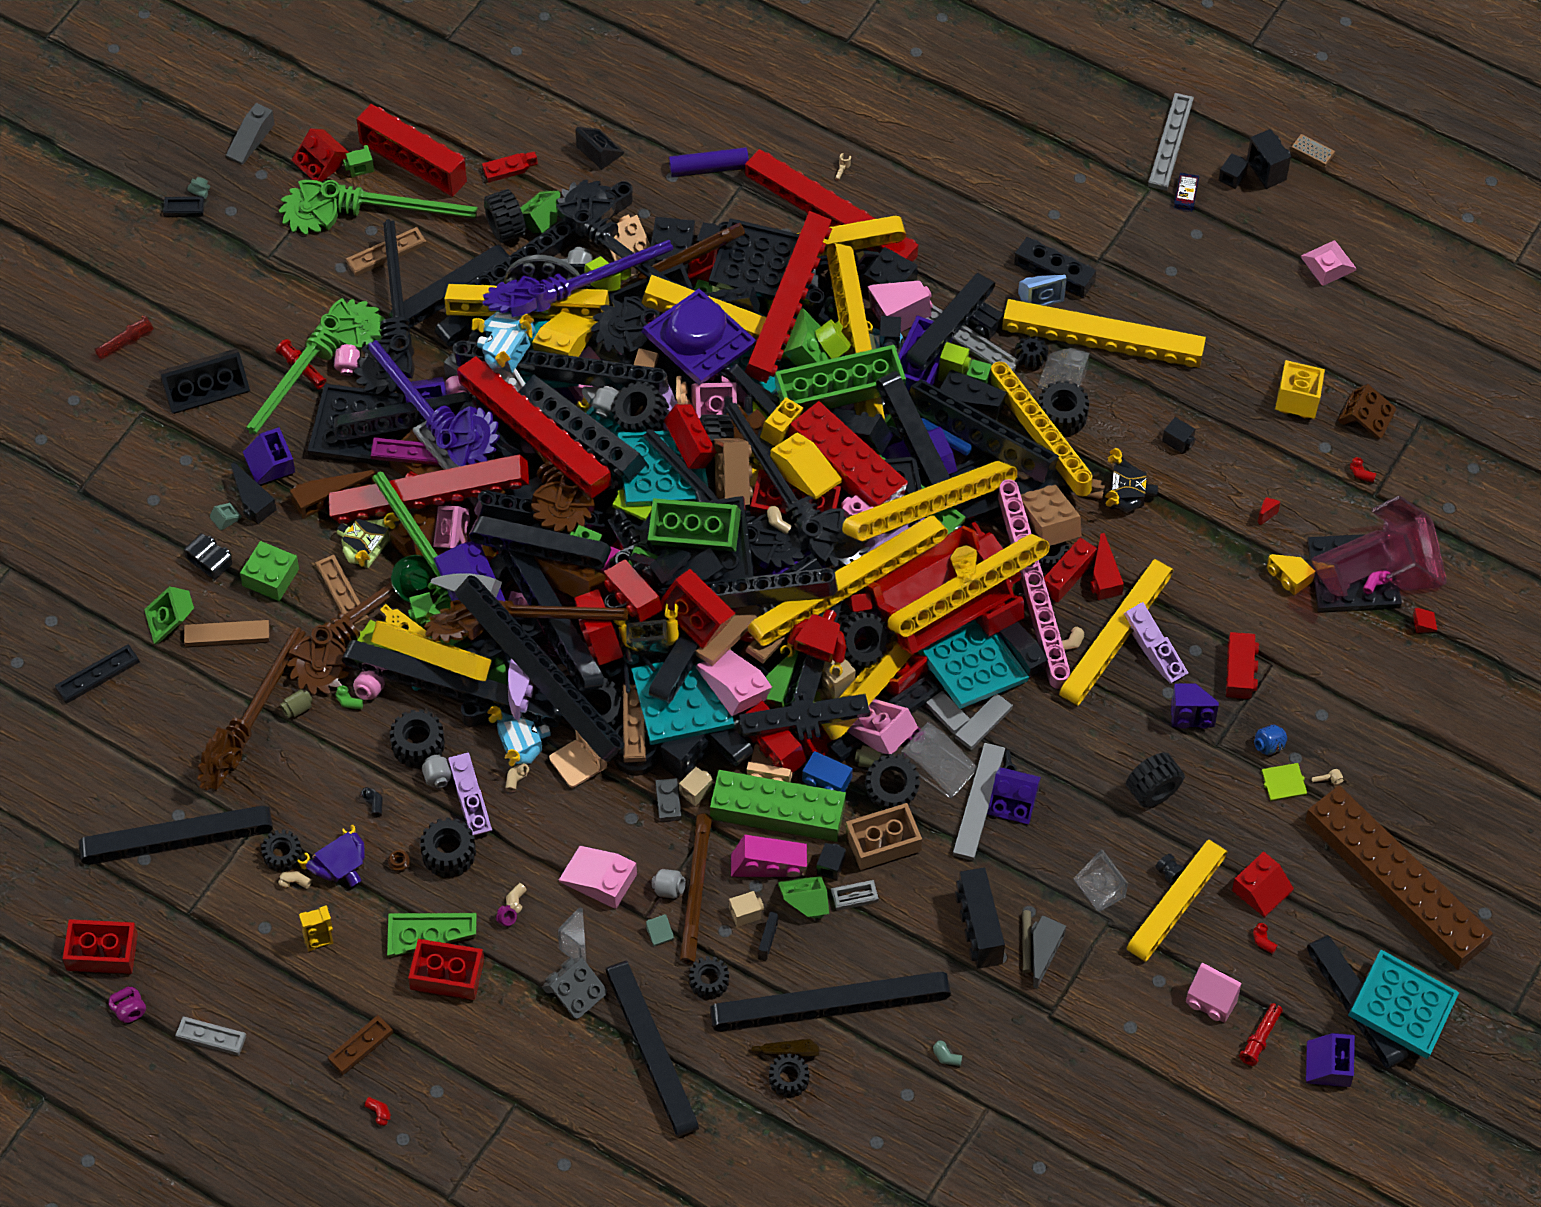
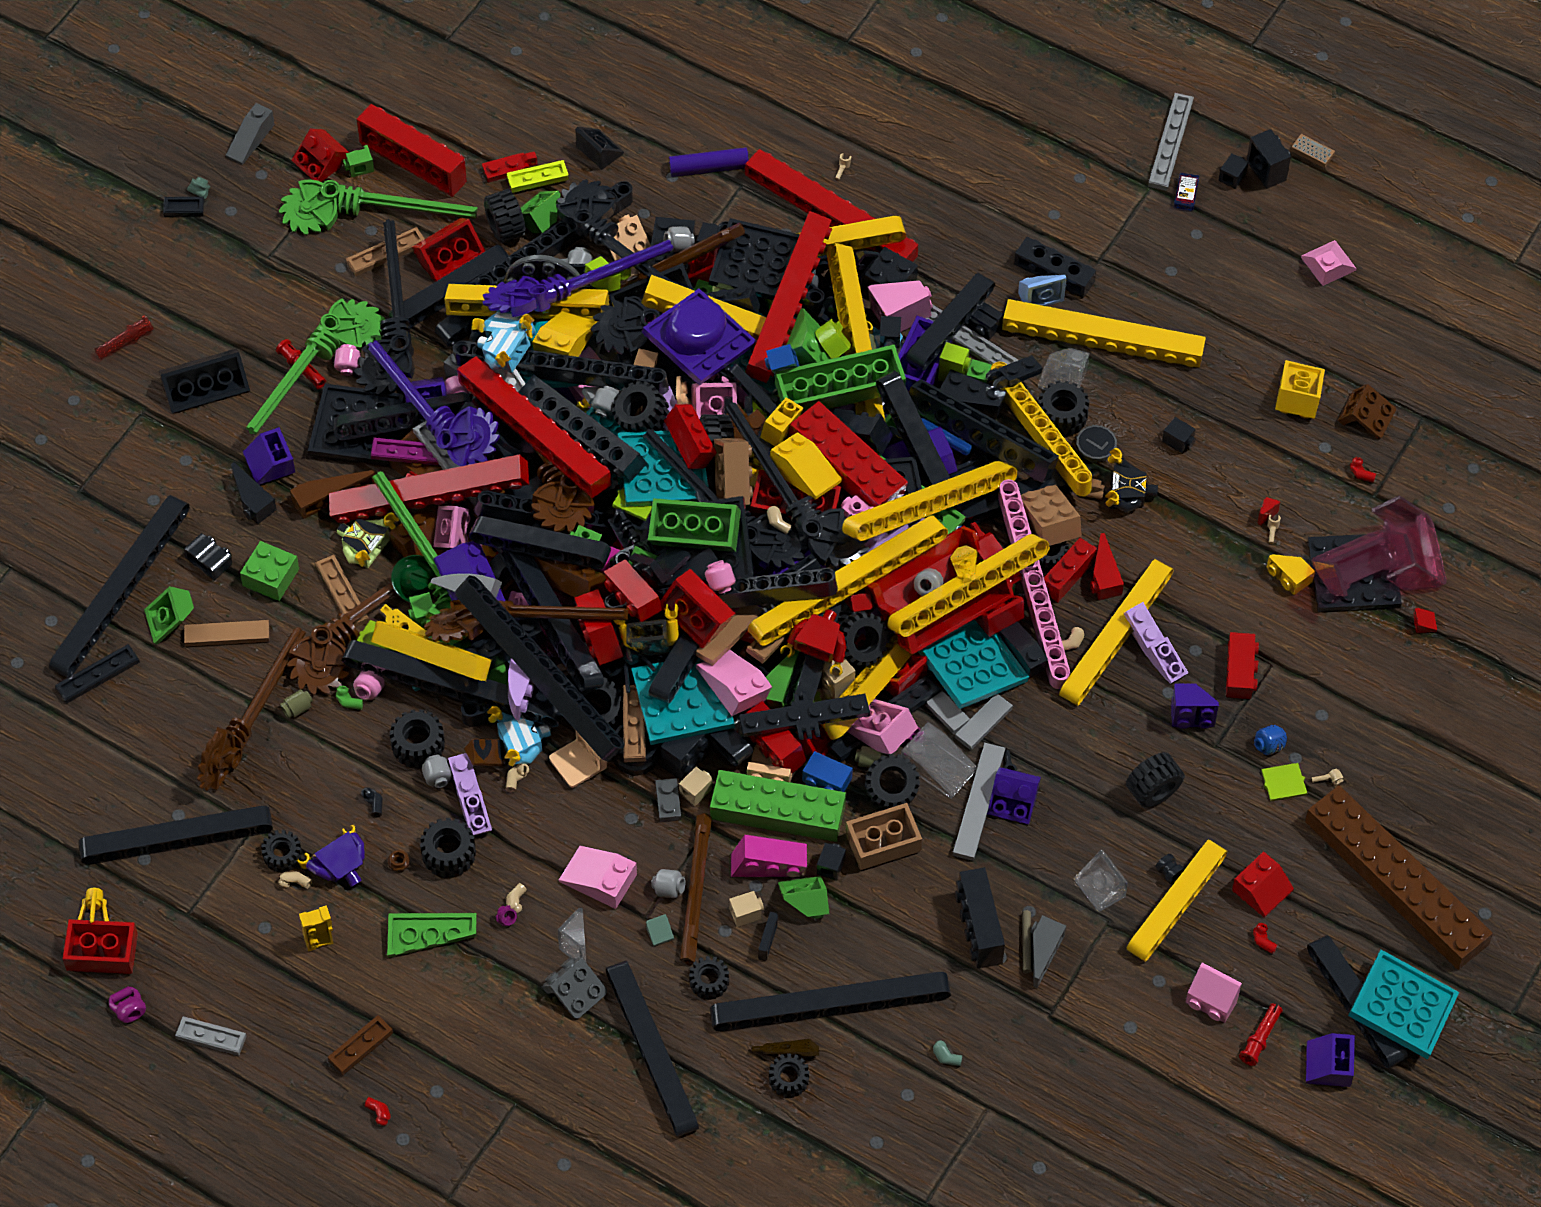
sand green slope [210,503,242,530] -> none
red brick [408,939,484,1000] -> none
light grey tile [831,880,879,911] -> none
black gear [1014,336,1049,370] -> none
dark pink arm [1363,571,1392,594] -> none
none -> black beam [49,495,190,678]
none -> yellow plant [77,888,109,923]
none -> red slope [412,218,485,282]
none -> reddish brown slope [464,739,505,766]
none -> neon yellow plate [507,160,569,193]
none -> light grey head [664,227,695,253]
none -> bright pink head [705,560,736,594]
none -> blue slope [764,344,799,375]
none -> light grey head [914,568,943,596]
none -> black hinge [985,355,1043,390]
none -> black tile [1076,425,1117,463]
none -> tan hand [1267,514,1281,544]

